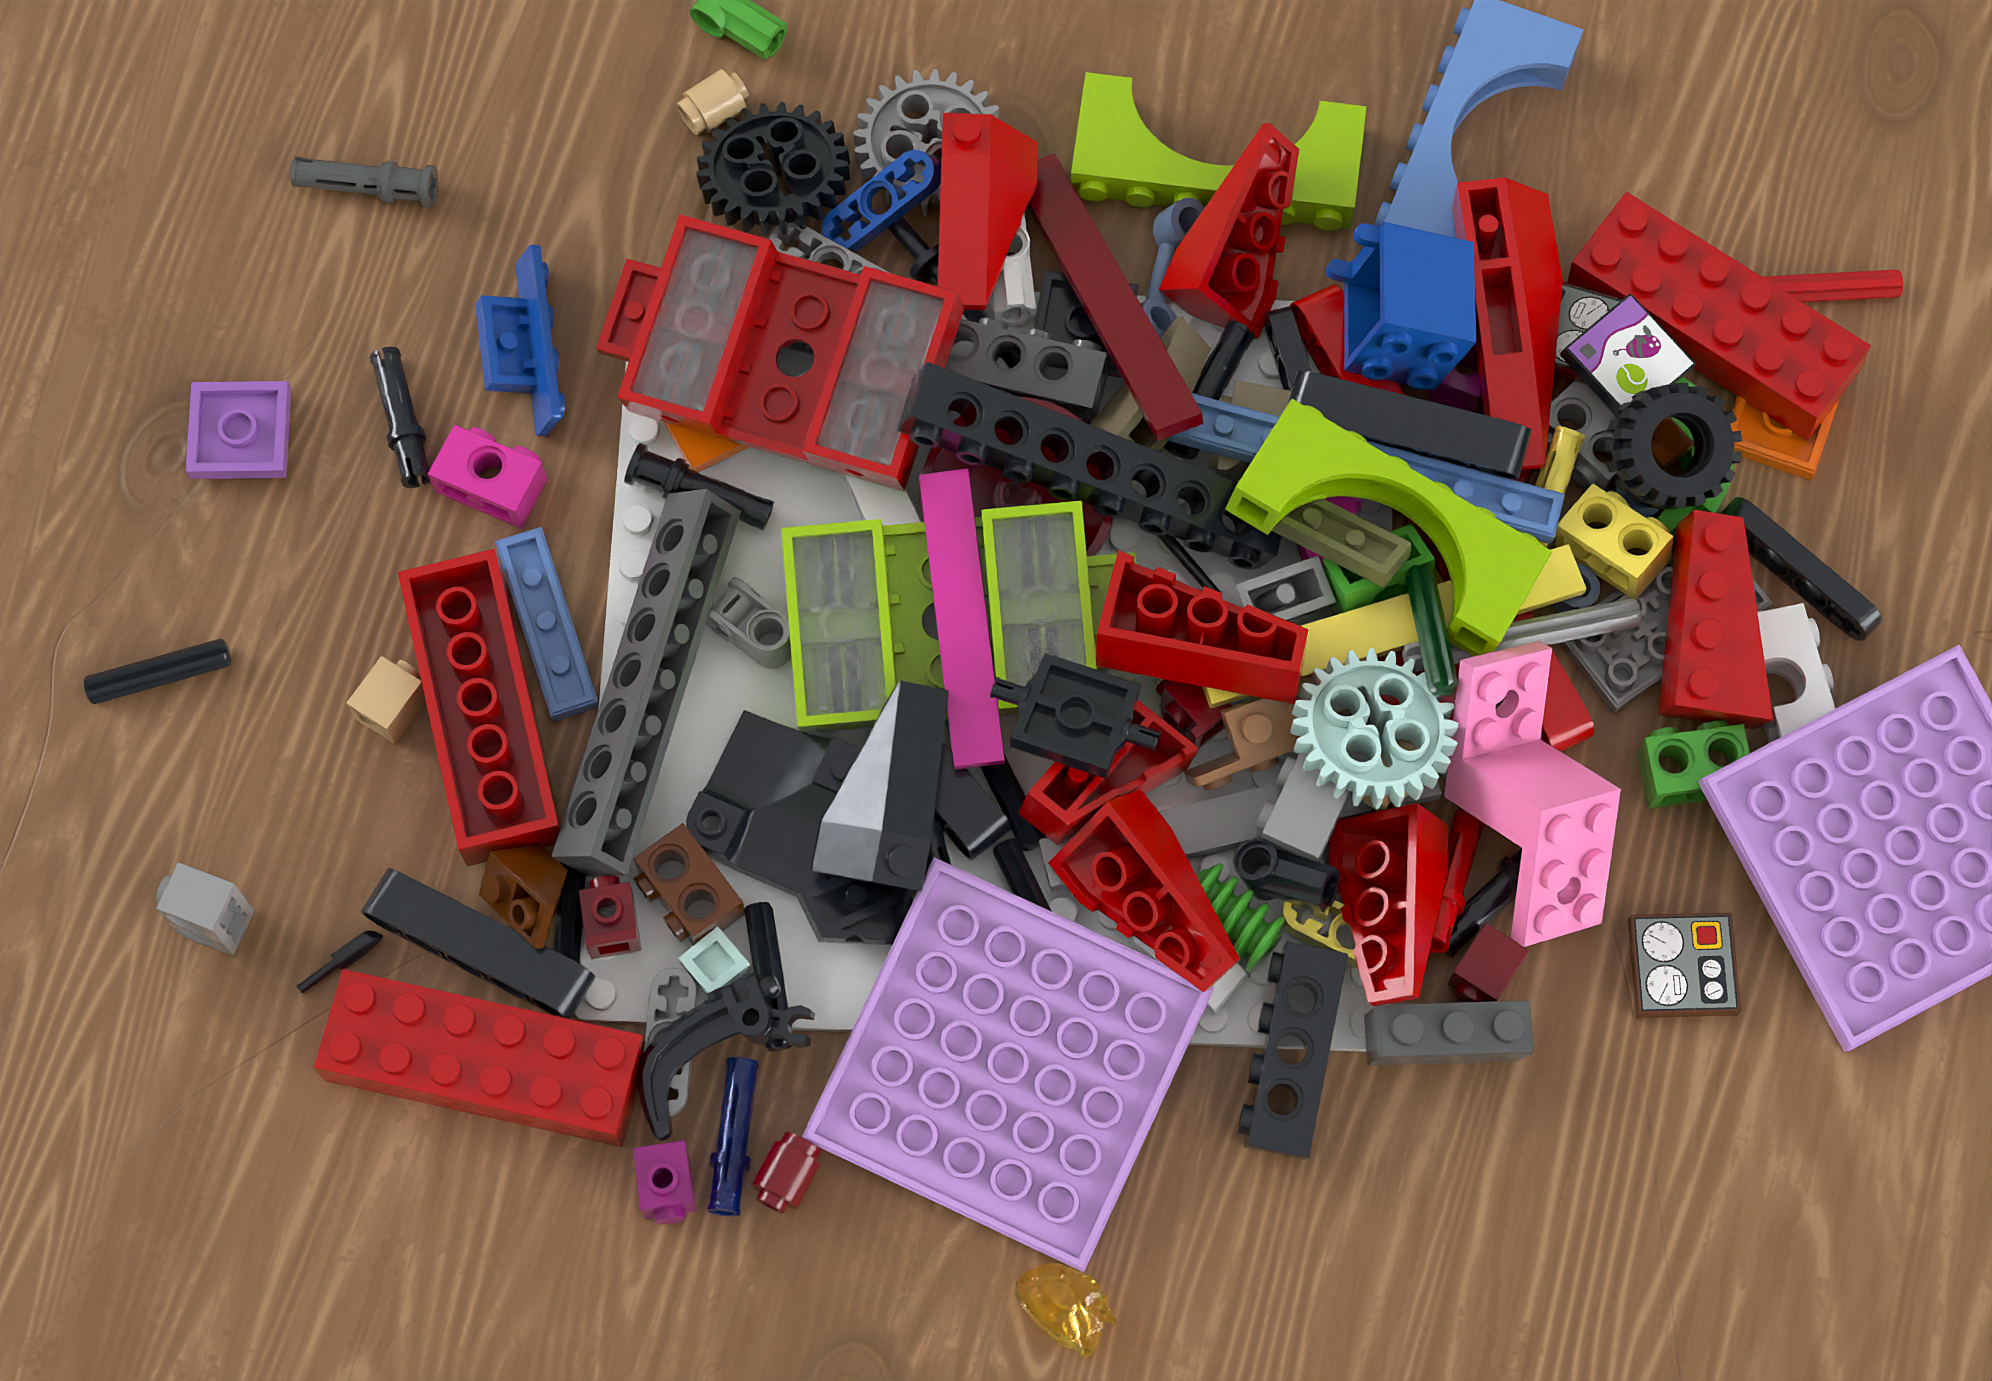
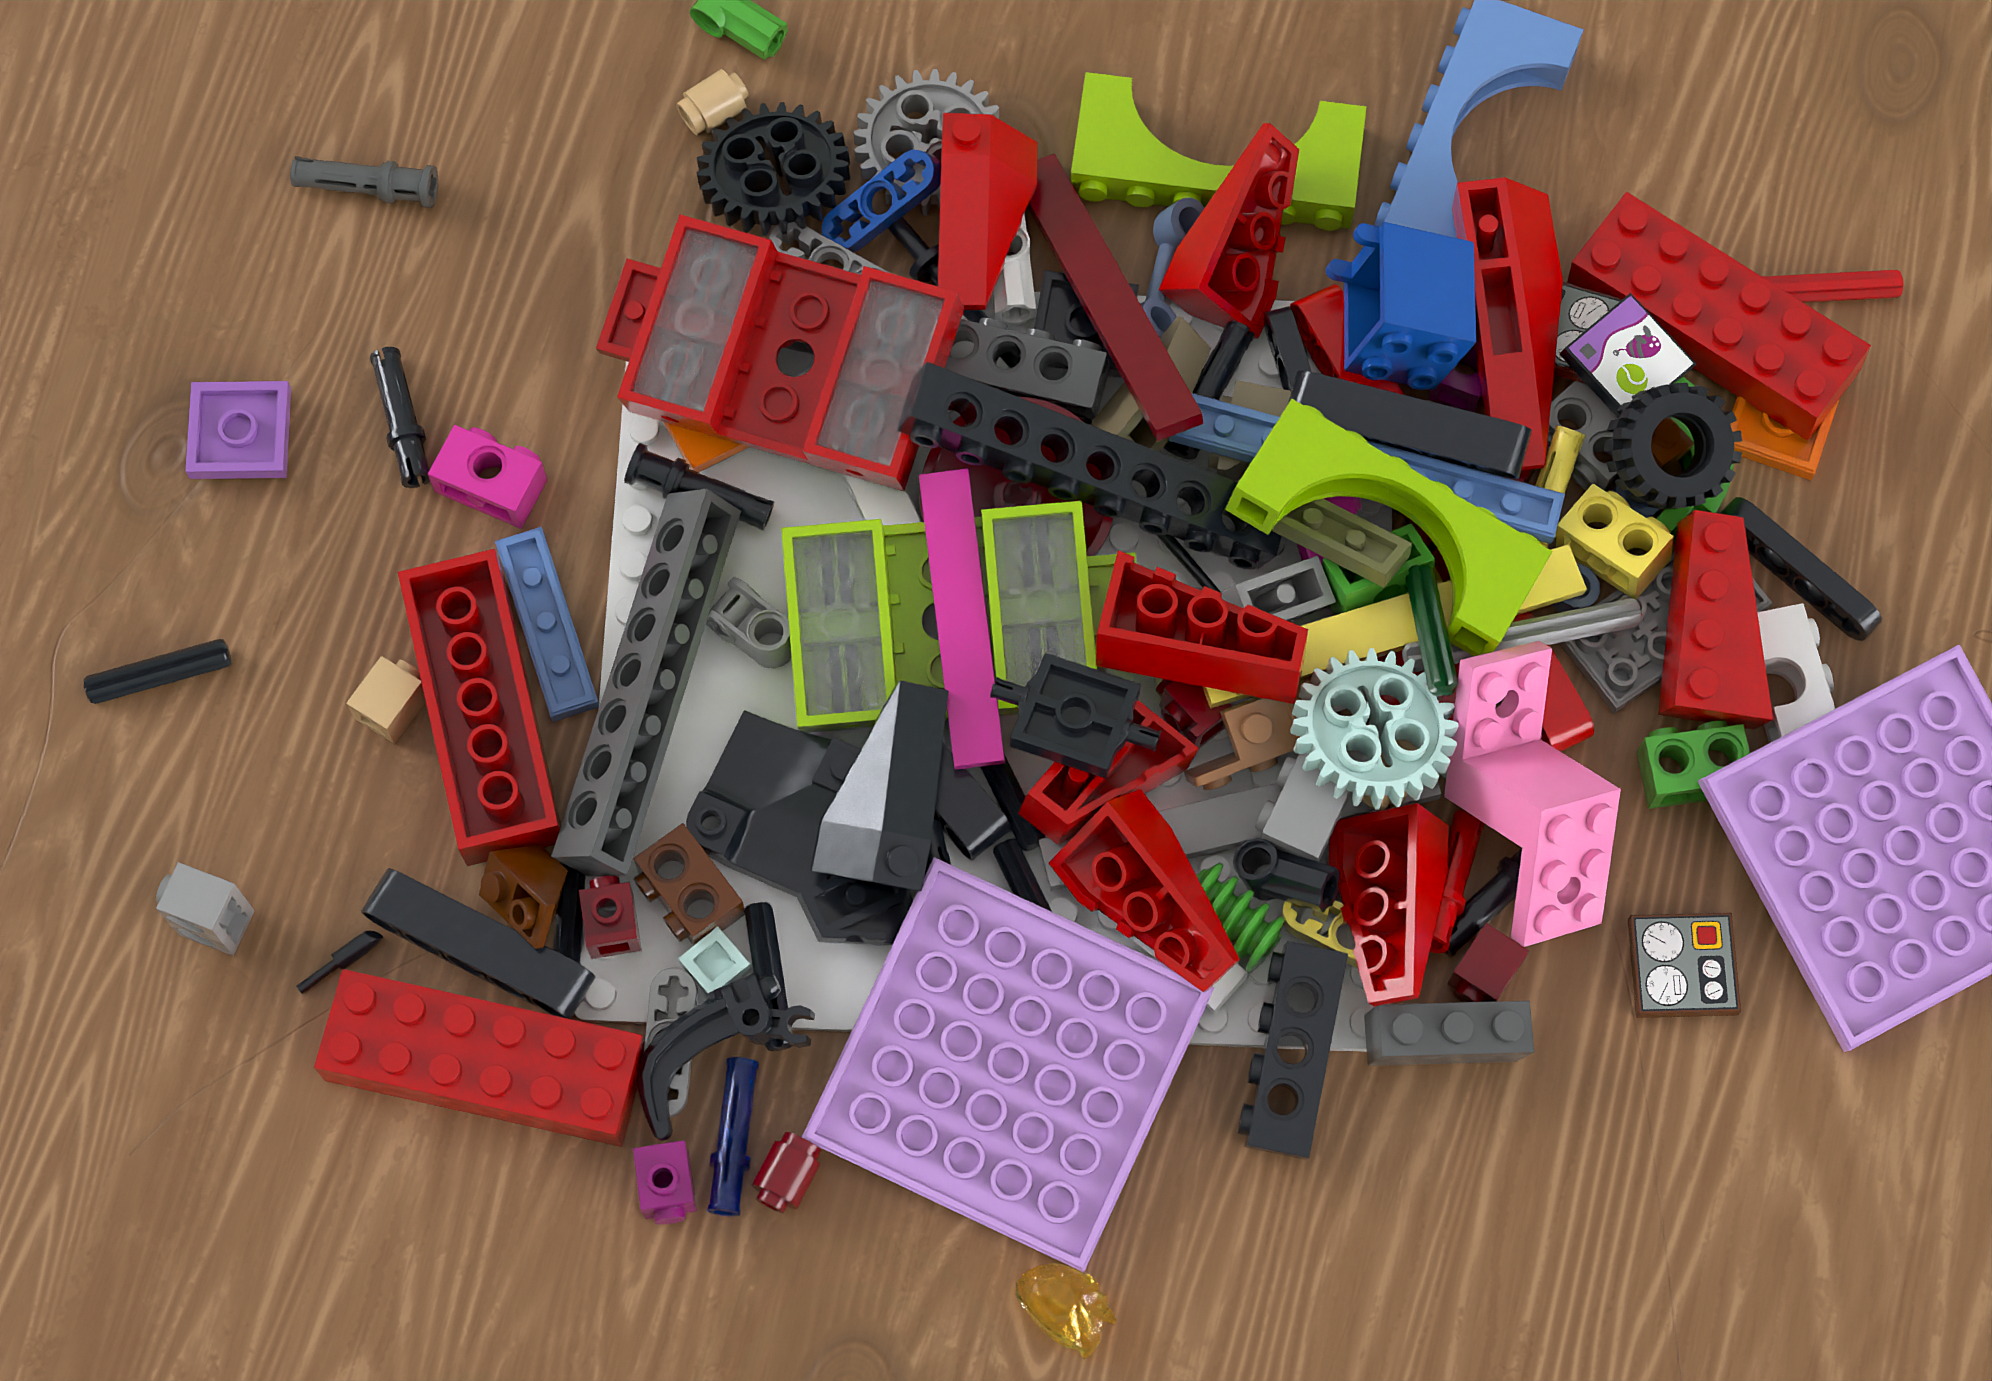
blue bracket [475,244,565,436] -> none

